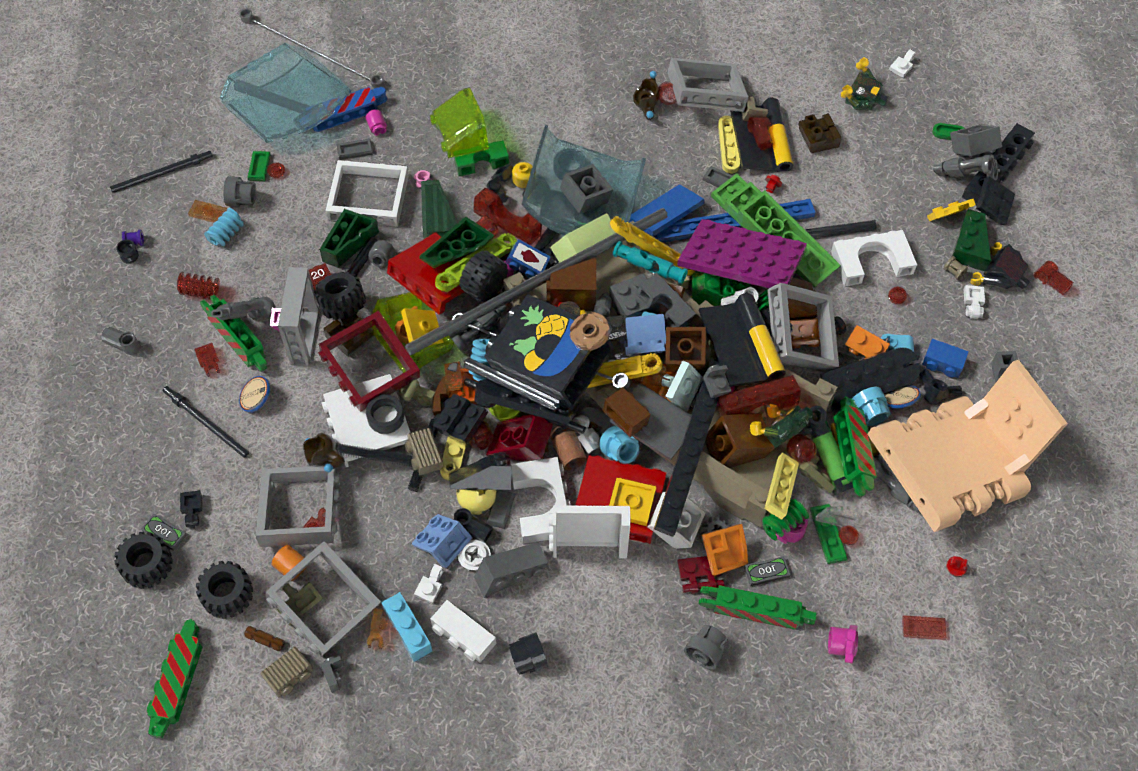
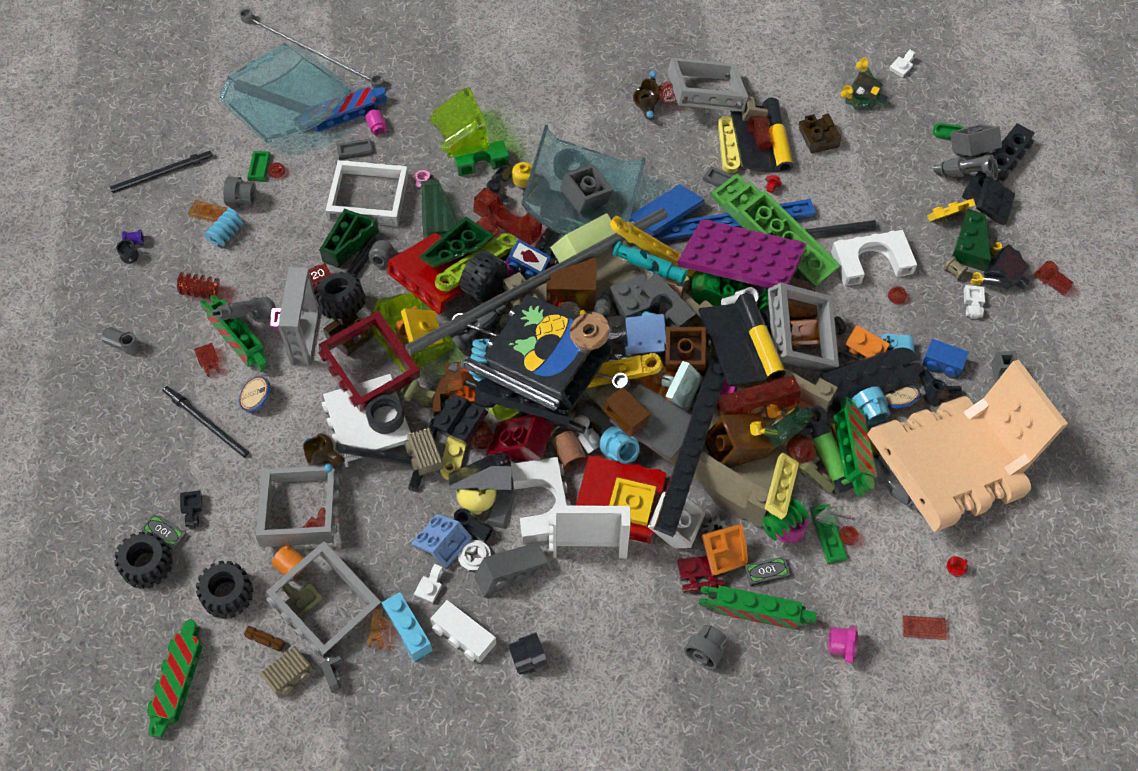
dark grey bracket [703,365,731,398] -> none

